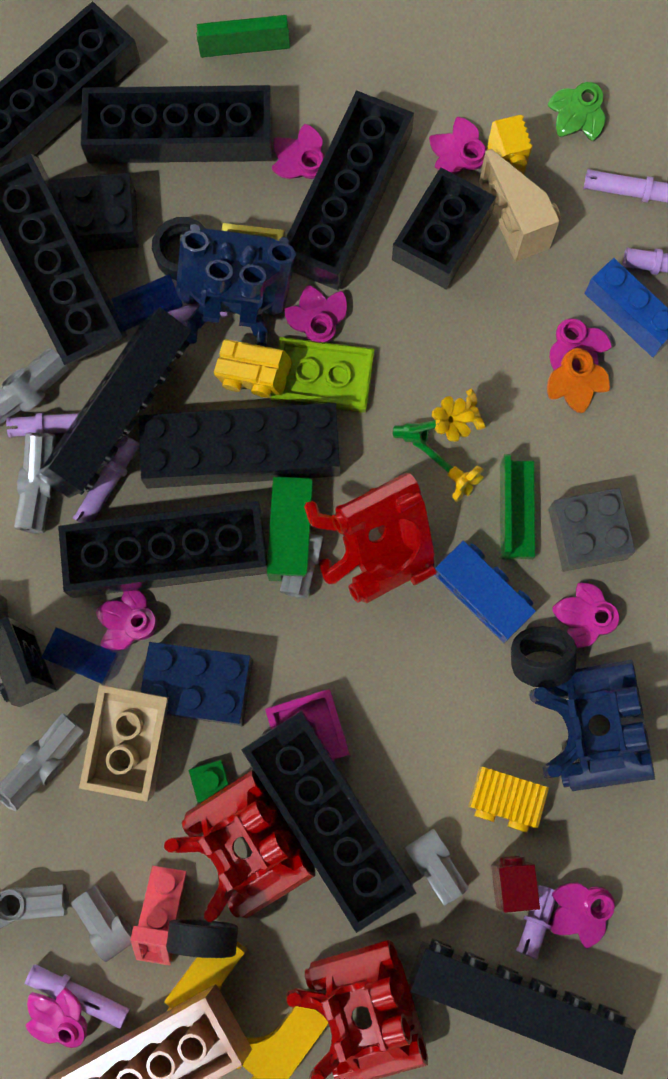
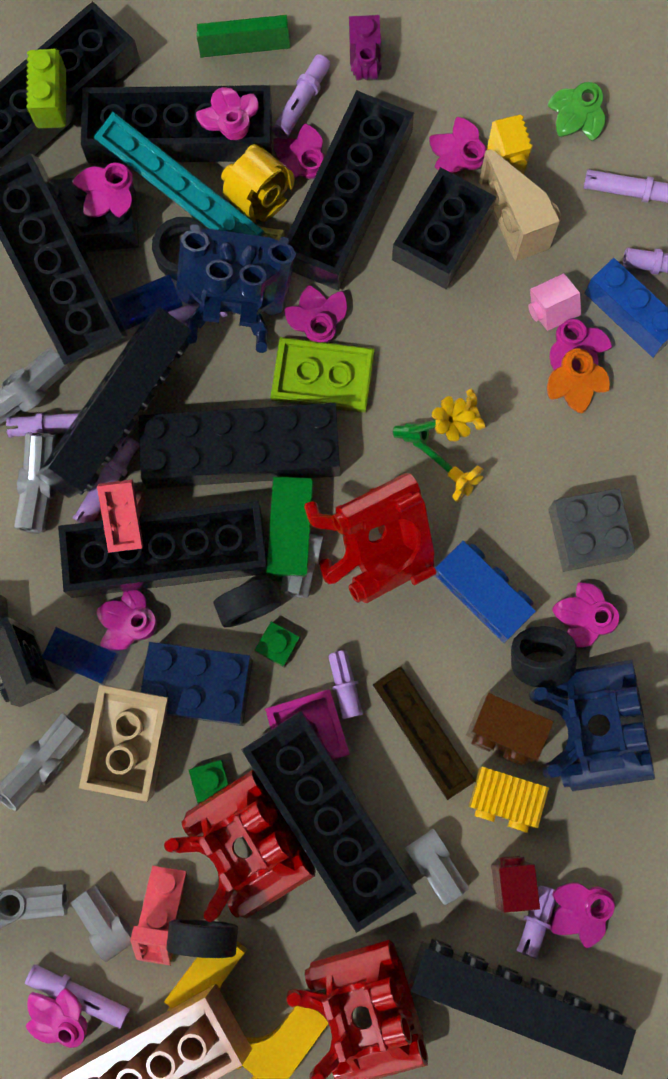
yellow brick [214,339,292,398] -> none
green panel [500,454,535,560] -> none
none -> lime brick [26,49,66,128]
none -> dark pink plate [72,163,133,218]
none -> teal tile [94,112,265,236]
none -> coral bracket [97,479,146,553]
none -> dark pink plate [196,87,259,140]
none -> black tyre [213,578,281,628]
none -> yellow brick [221,144,295,223]
none -> green plate [255,621,300,668]
none -> lavender pin [272,54,330,139]
none -> lavender axle [329,650,363,719]
none -> magenta brick [349,15,382,81]
none -> dark brown tile [373,667,476,800]
none -> reddish brown brick [466,693,554,766]
none -> bright pink brick [528,273,581,331]

